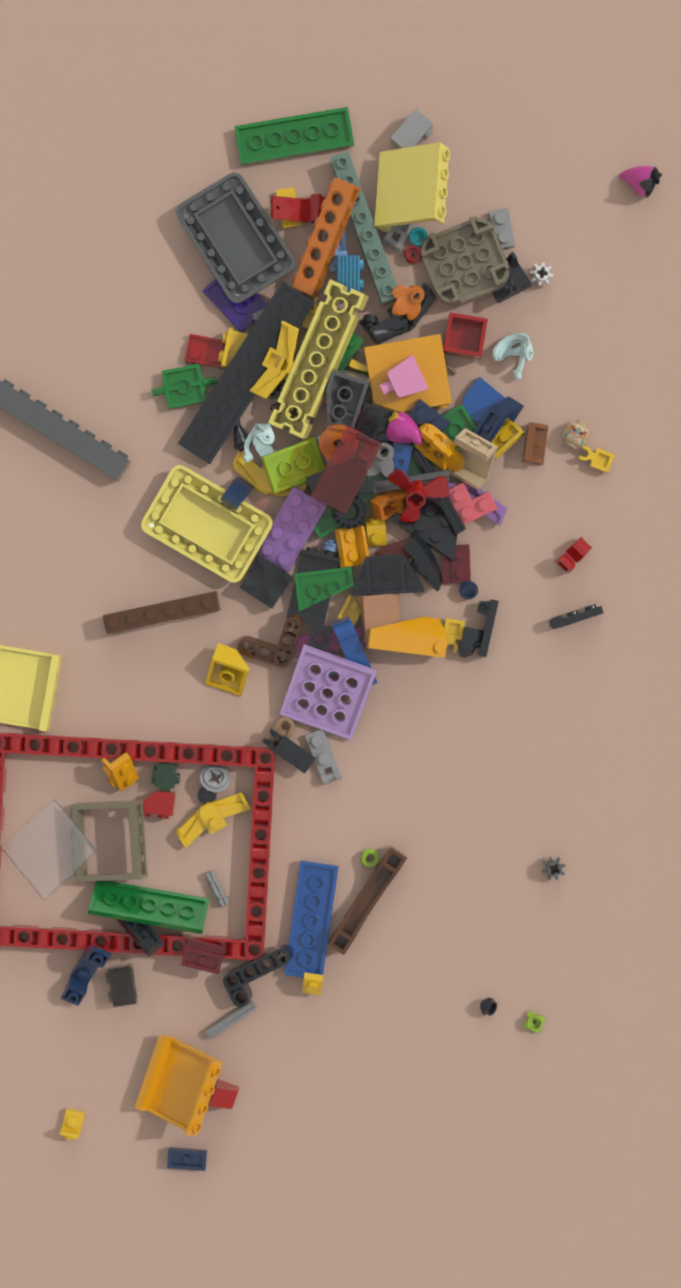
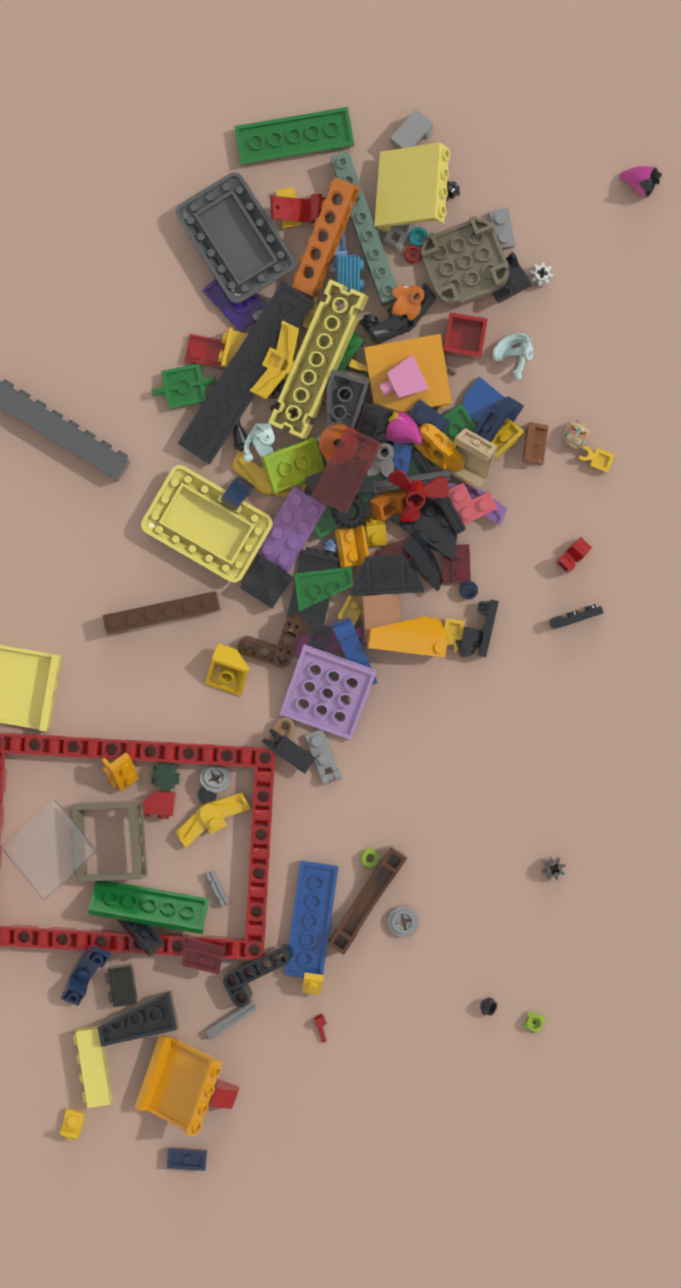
none -> light yellow brick [73,1025,112,1108]
none -> black wedge [98,991,179,1047]
none -> red hand [314,1014,327,1043]
none -> light grey gear [388,906,419,937]
none -> black plate [447,181,460,199]

